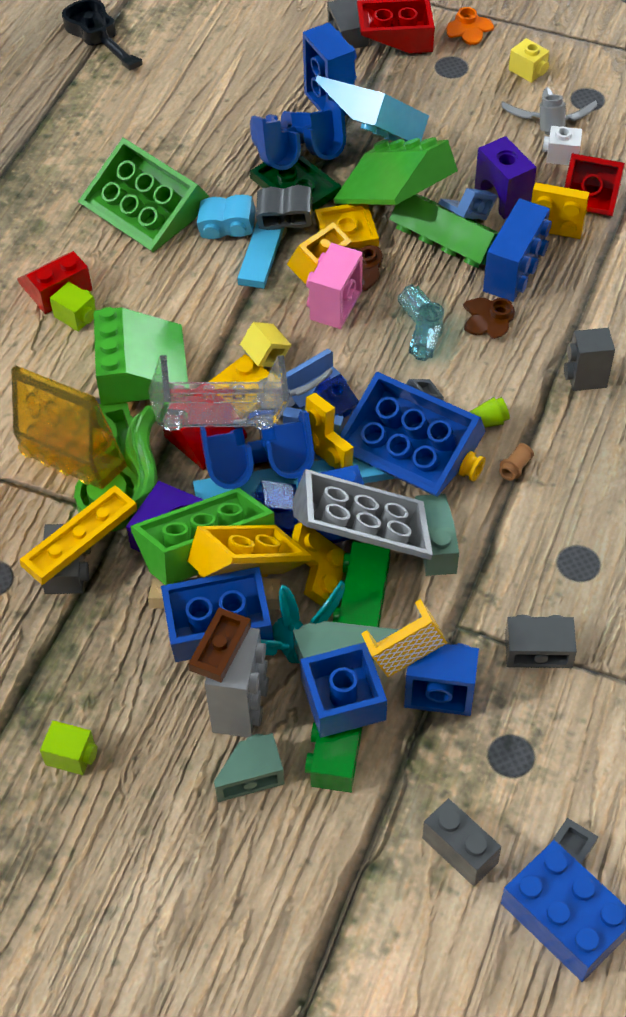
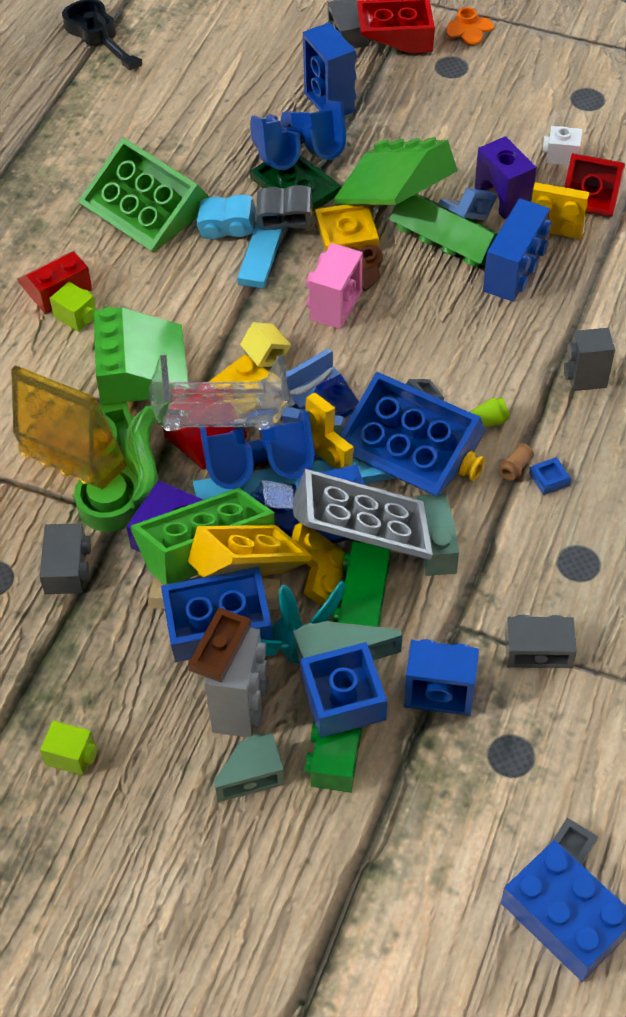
yellow plate [20,485,137,585] -> none
yellow slope [287,222,352,284] -> none
medium azure slope [315,75,429,142] -> none
yellow panel [361,599,447,677] -> none
clear light blue piece [398,284,444,361] -> none
dark grey brick [422,798,502,886] -> none
reddish brown plate [463,298,515,339] -> none
light grey plant [501,87,597,135] -> none
light yellow brick [509,38,549,83] -> none
none -> blue tile [529,457,571,495]

